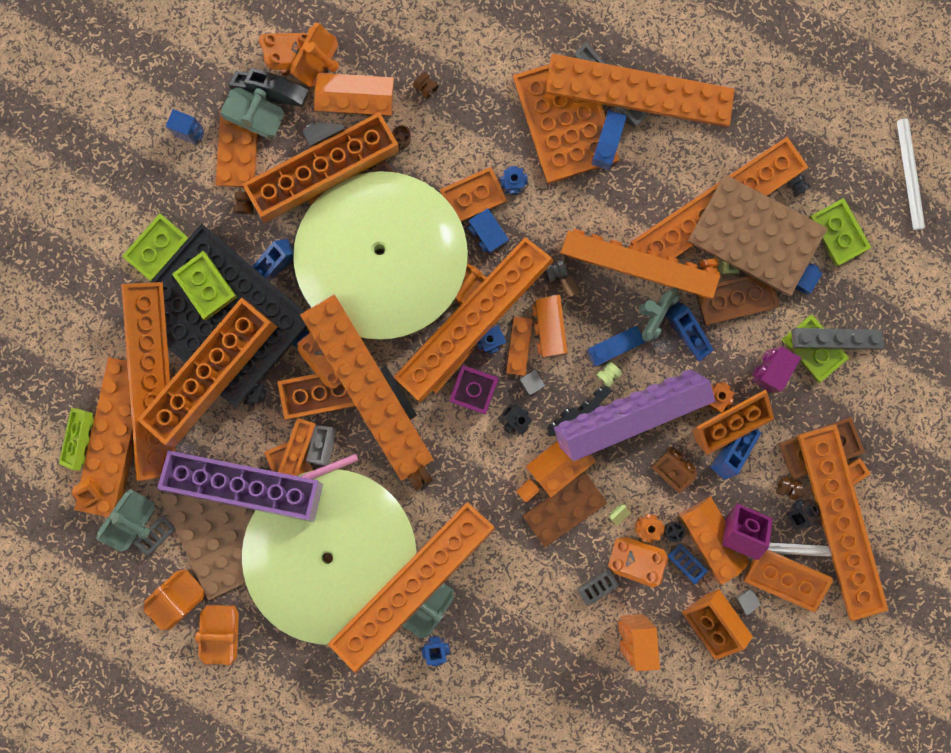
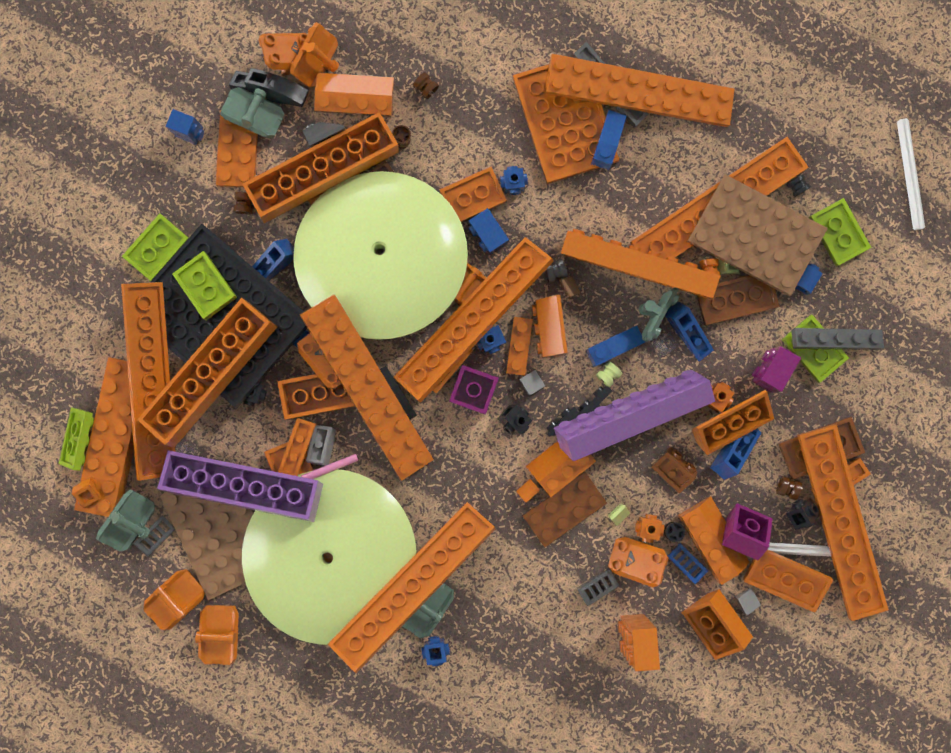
reddish brown wheel [407,465,433,491] -> none

